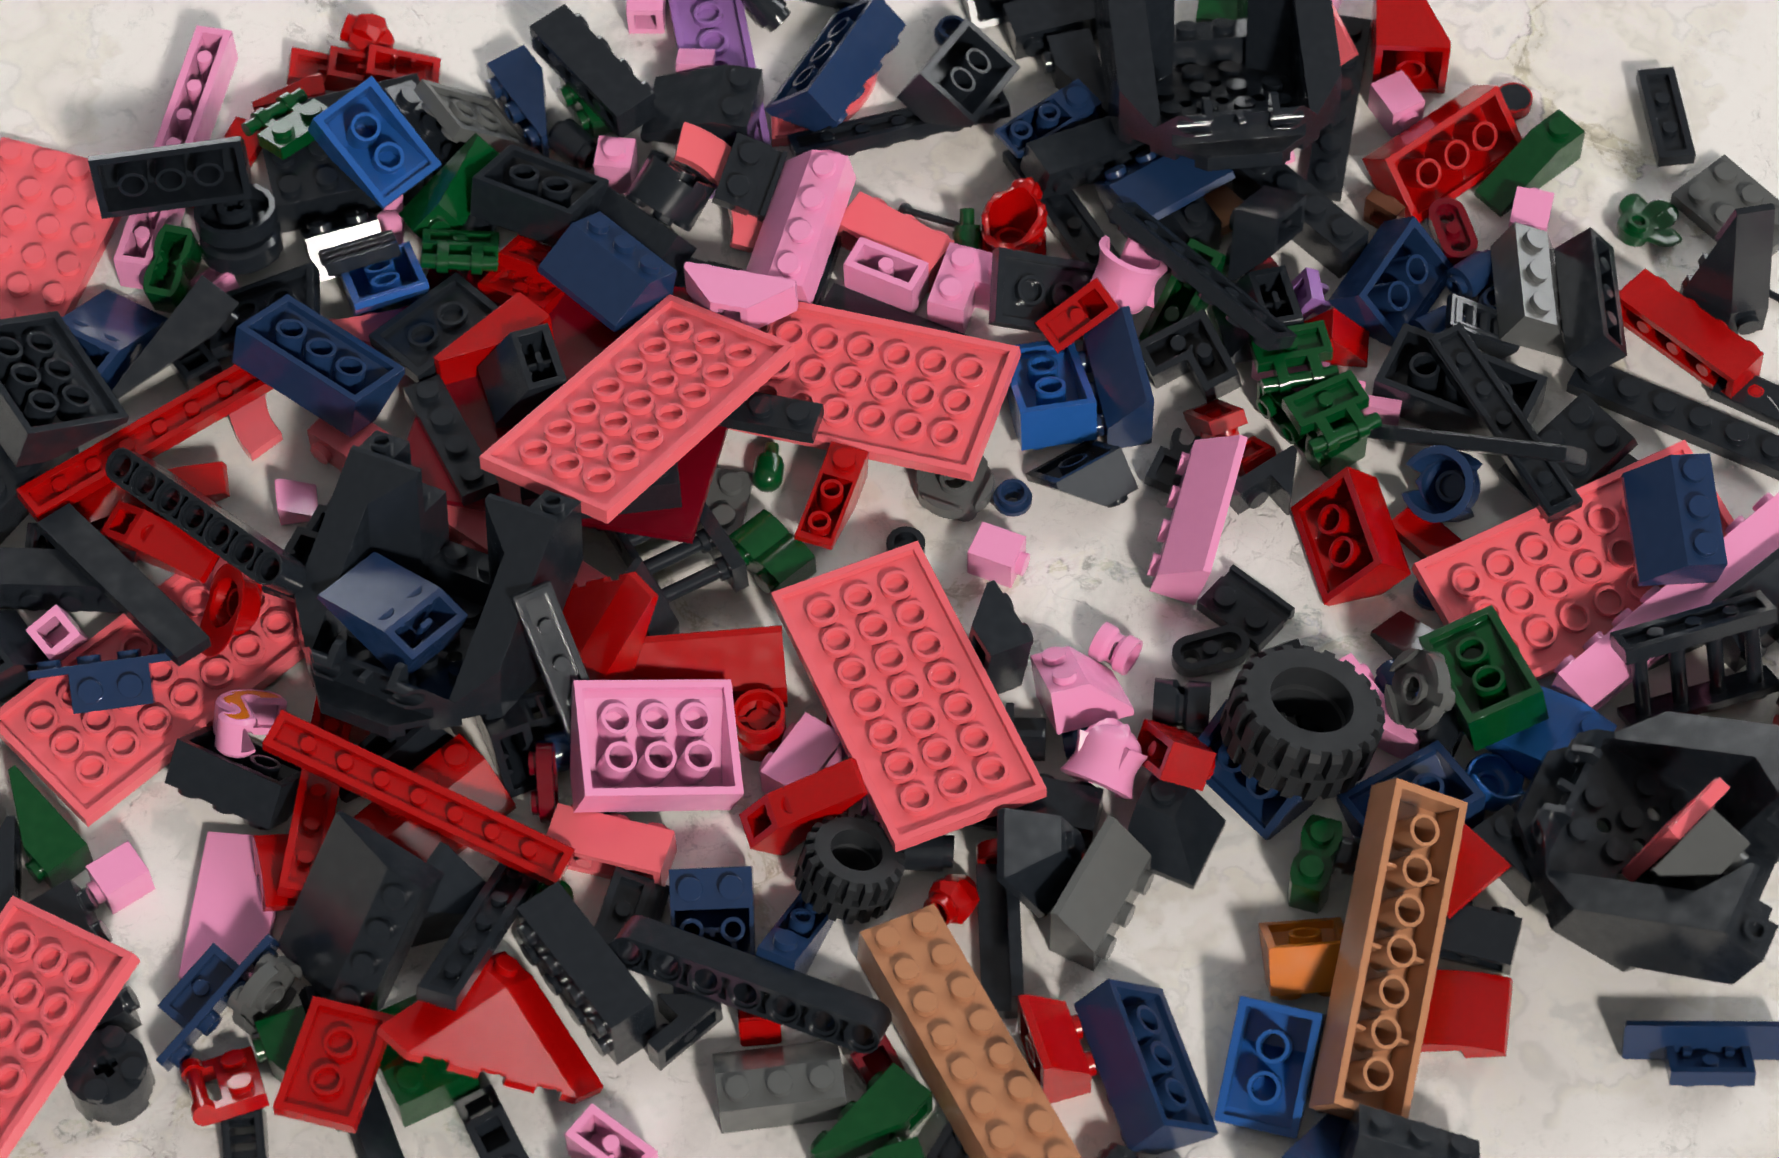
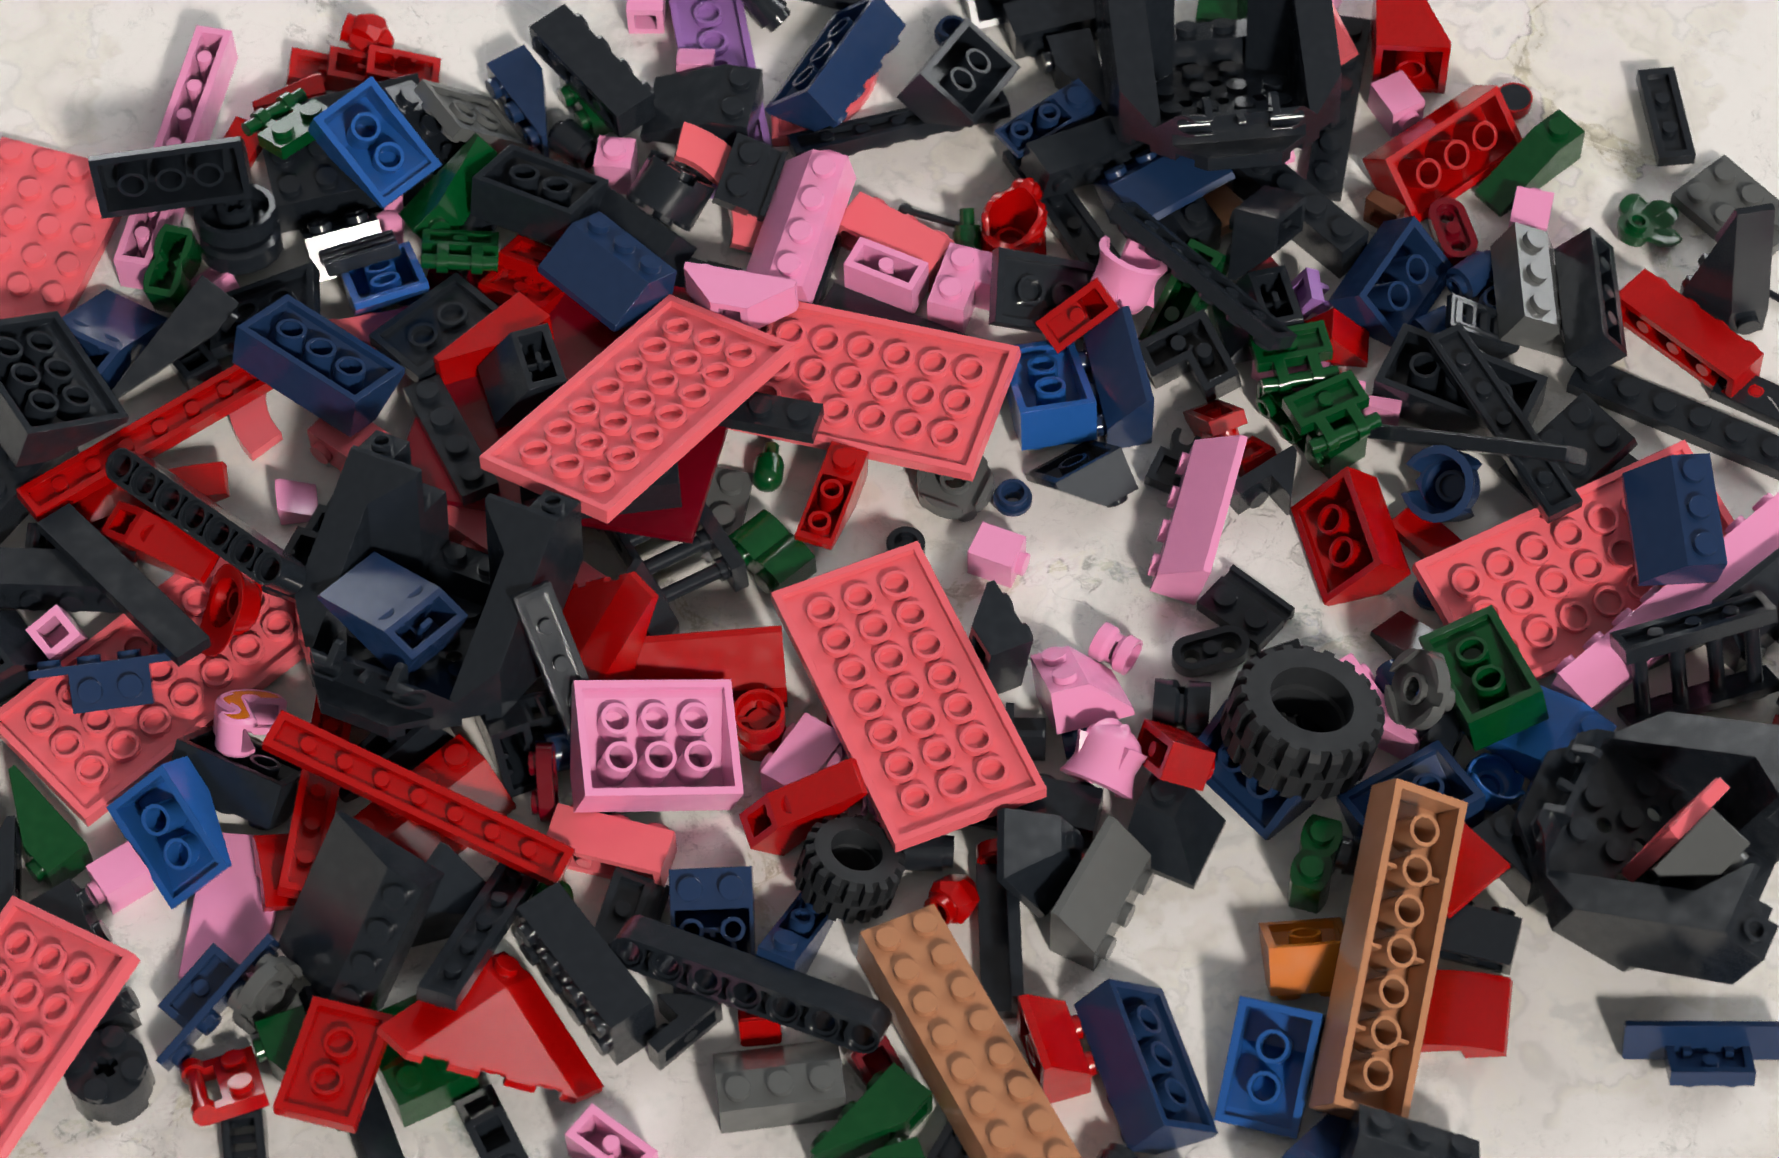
none -> blue slope [106,756,232,910]

